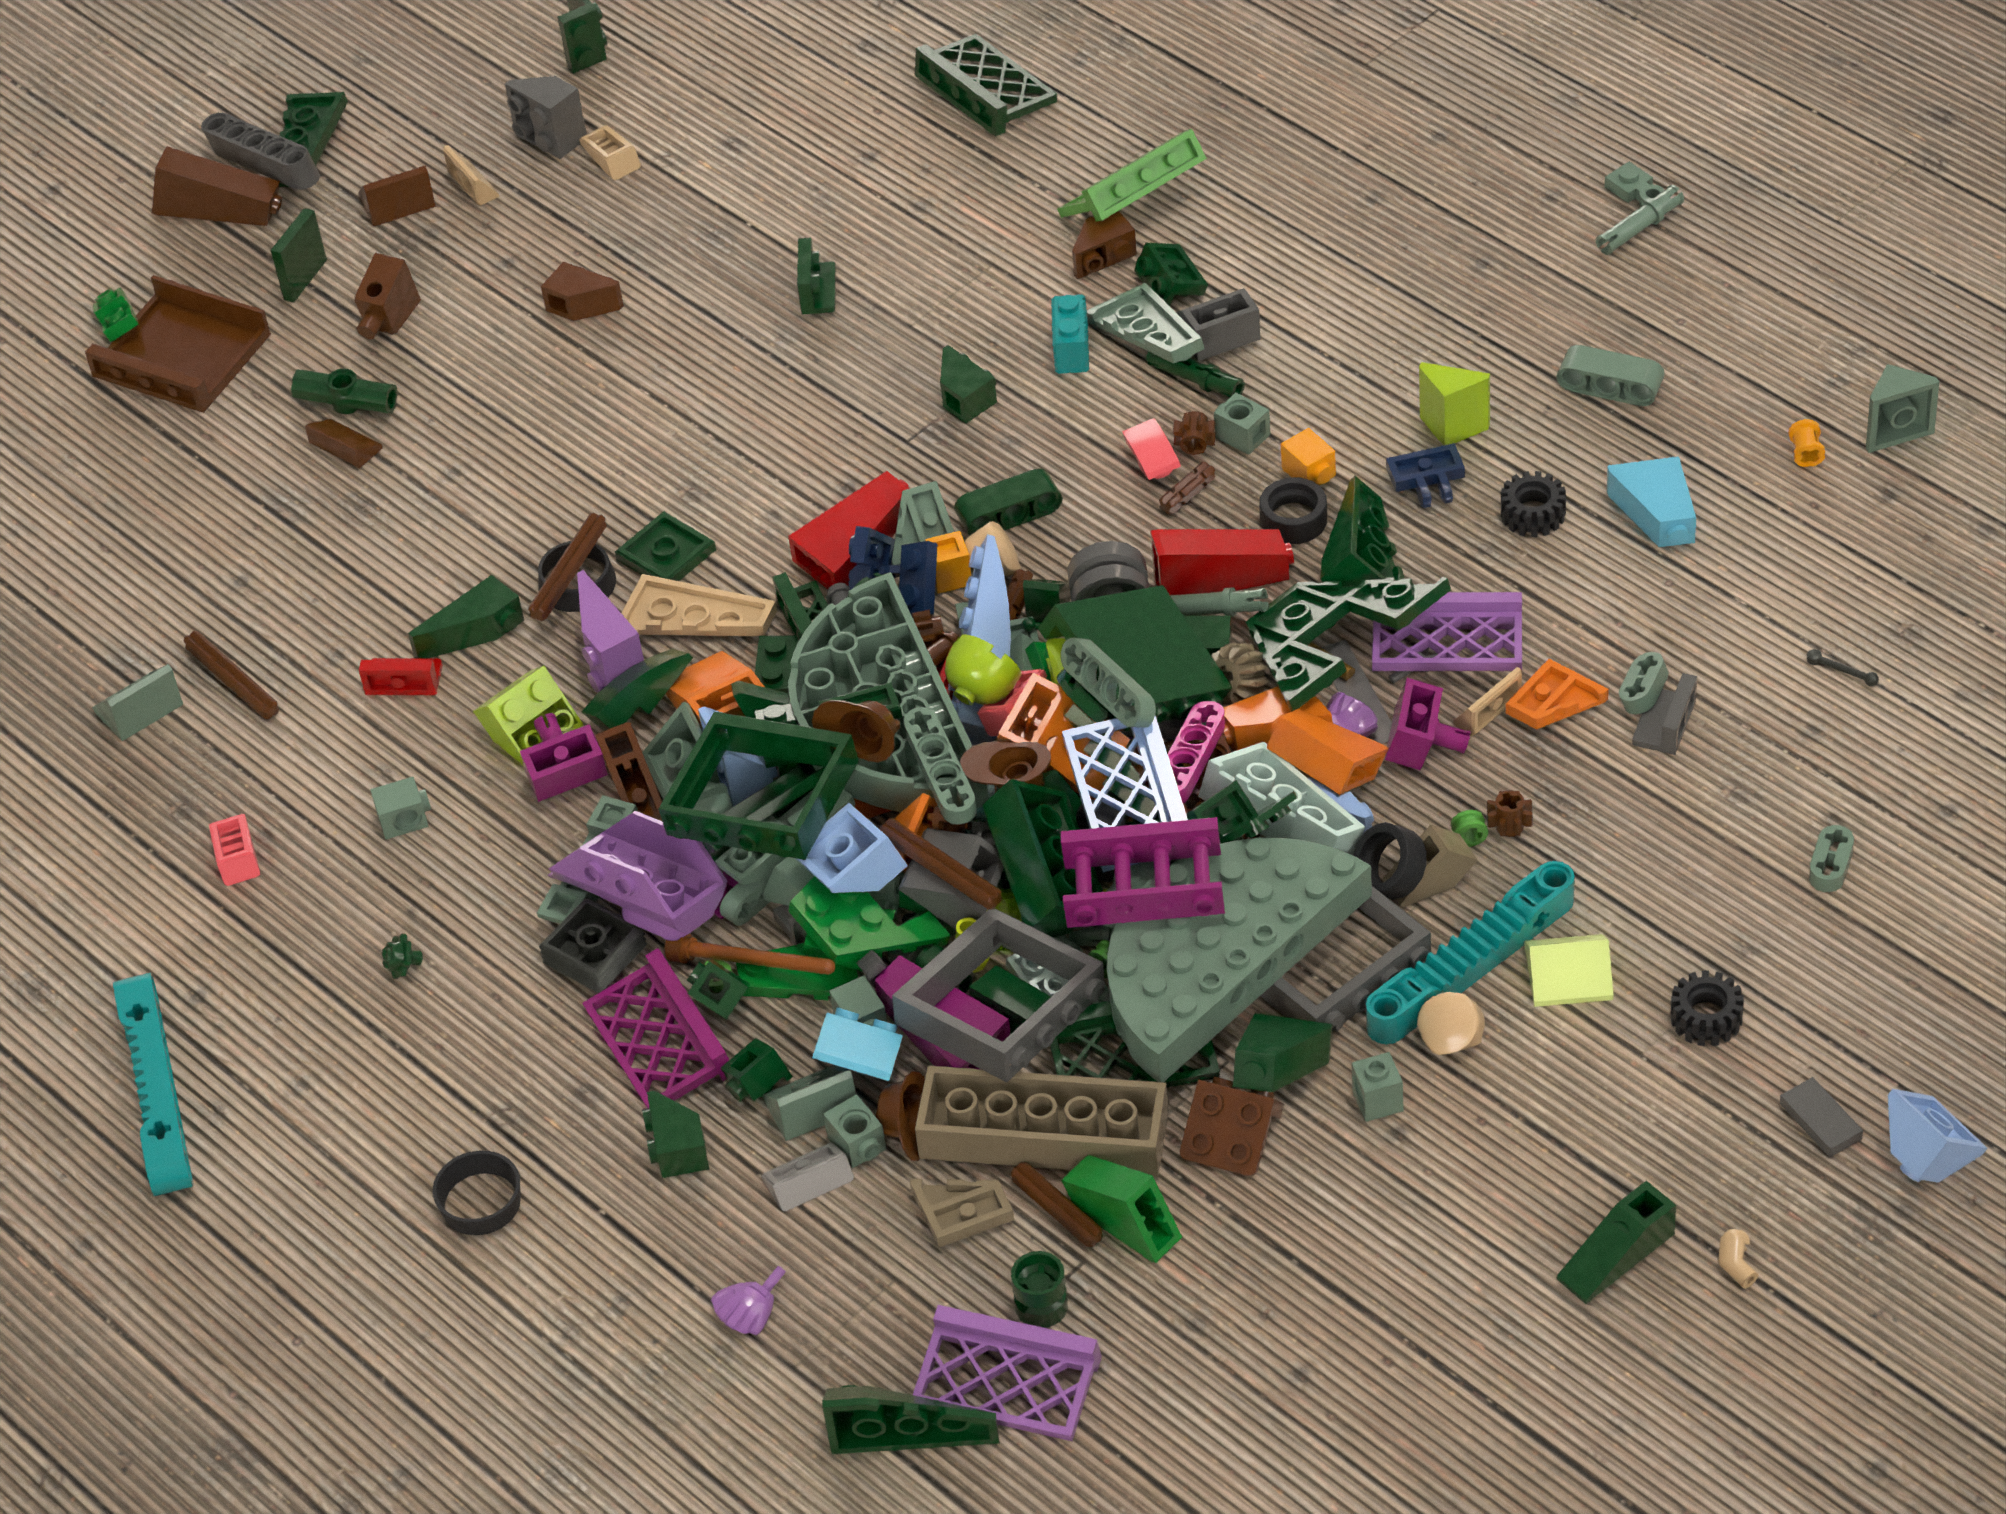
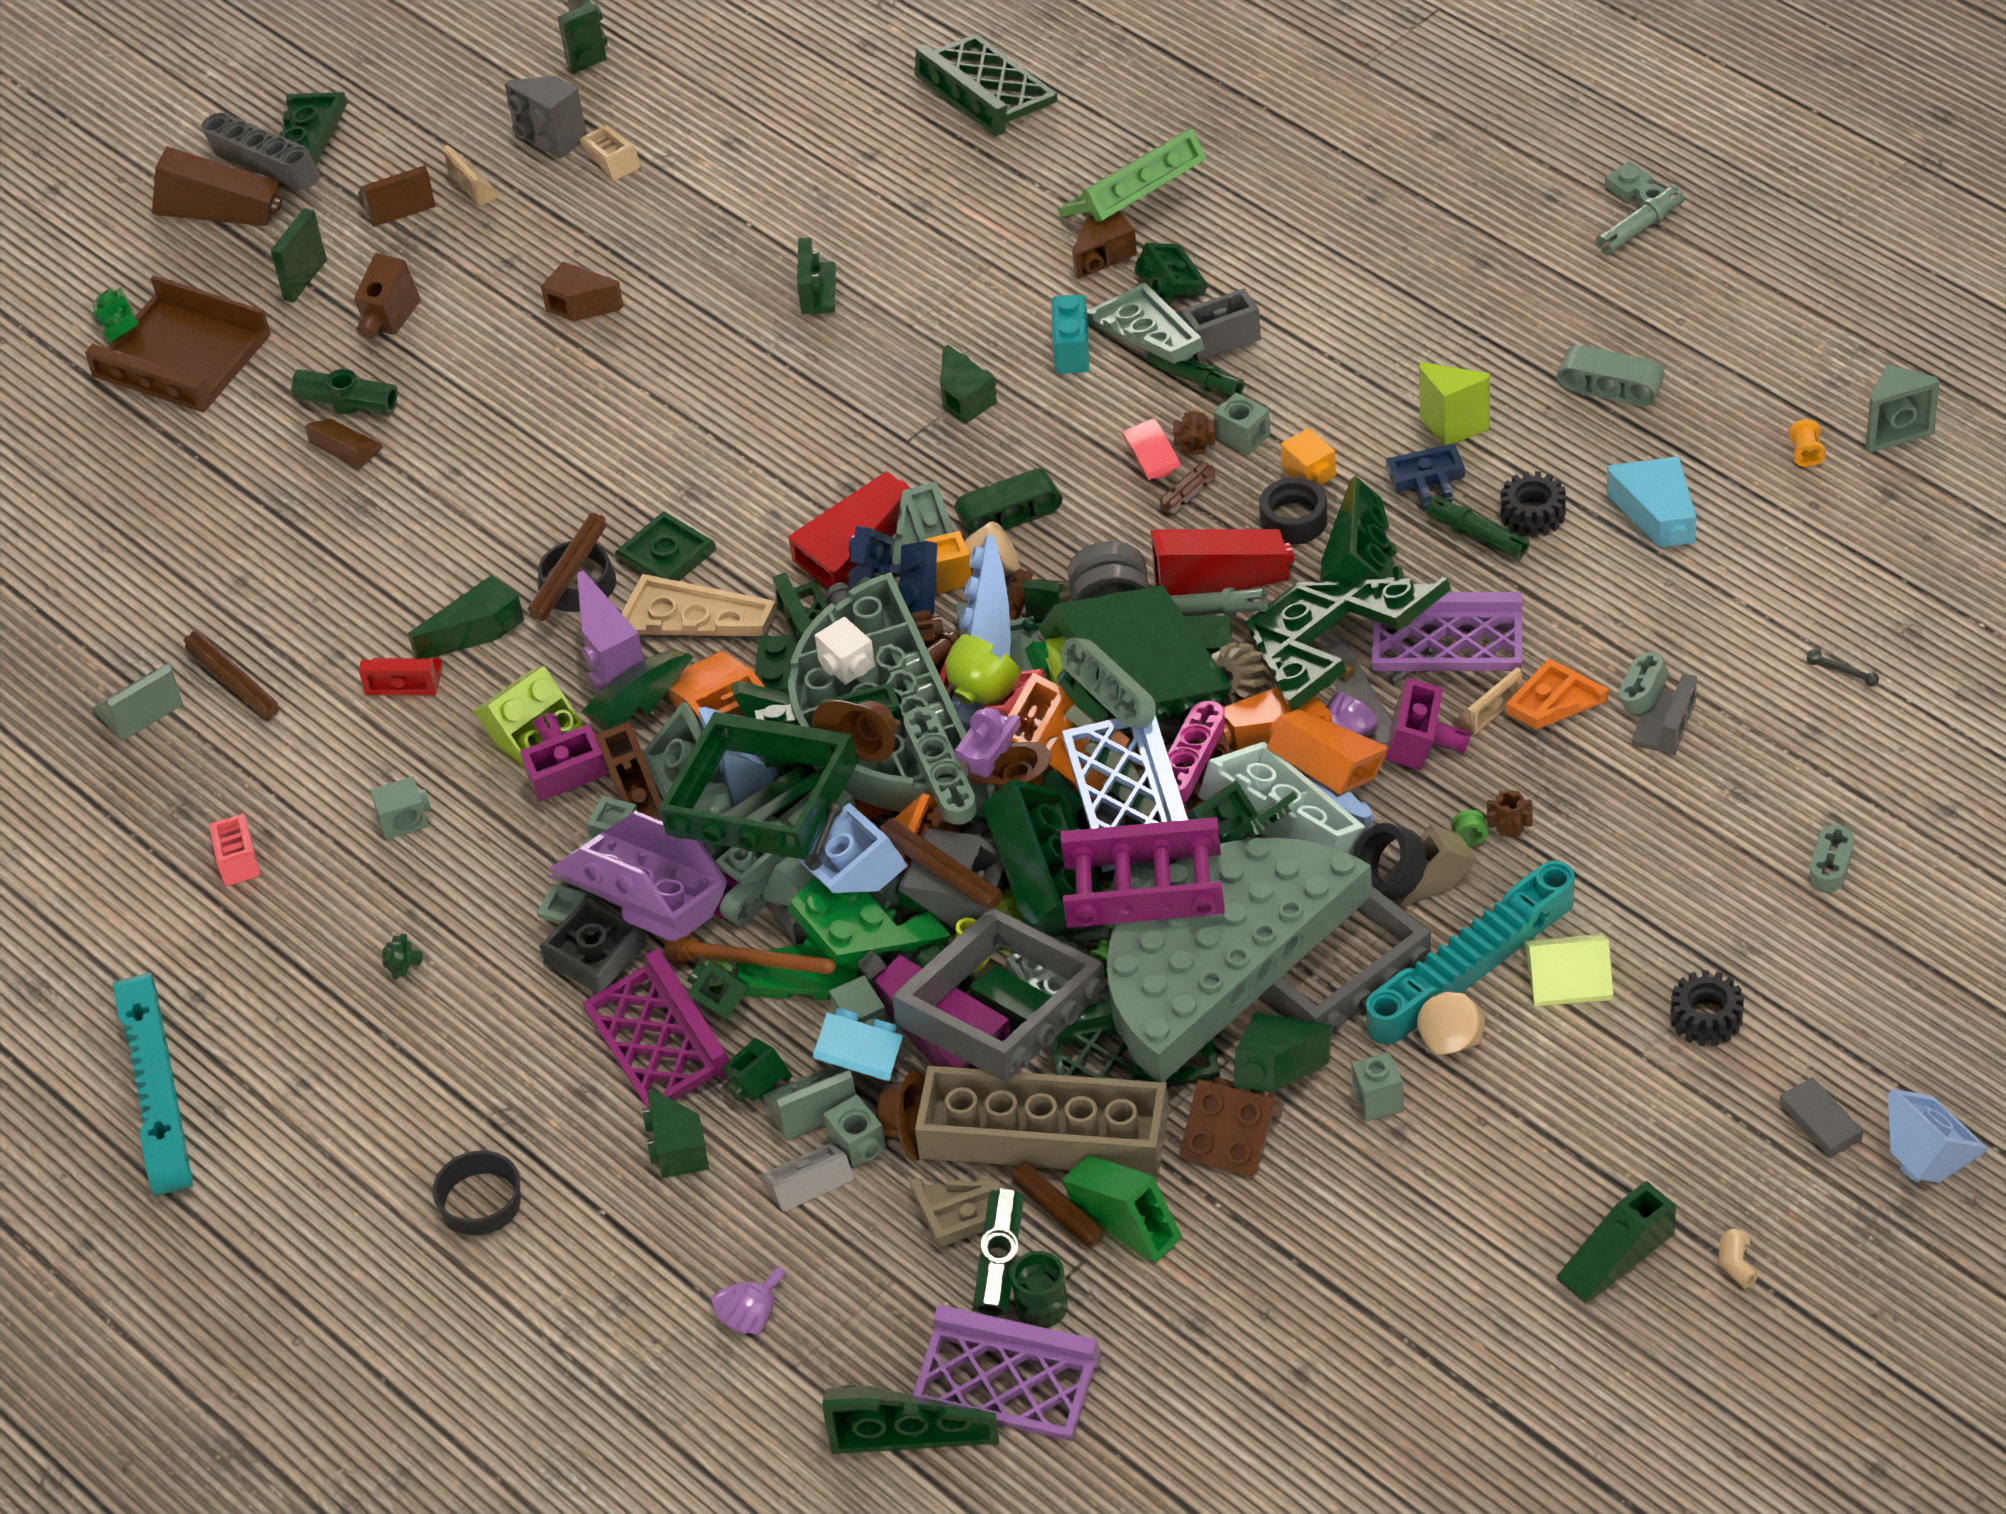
none -> pearl dark grey hinge [805,801,843,871]
none -> white brick [815,617,875,685]
none -> medium lavender hips [955,707,1021,777]
none -> dark green piece [972,1188,1024,1317]
none -> dark green pin [1426,495,1530,561]

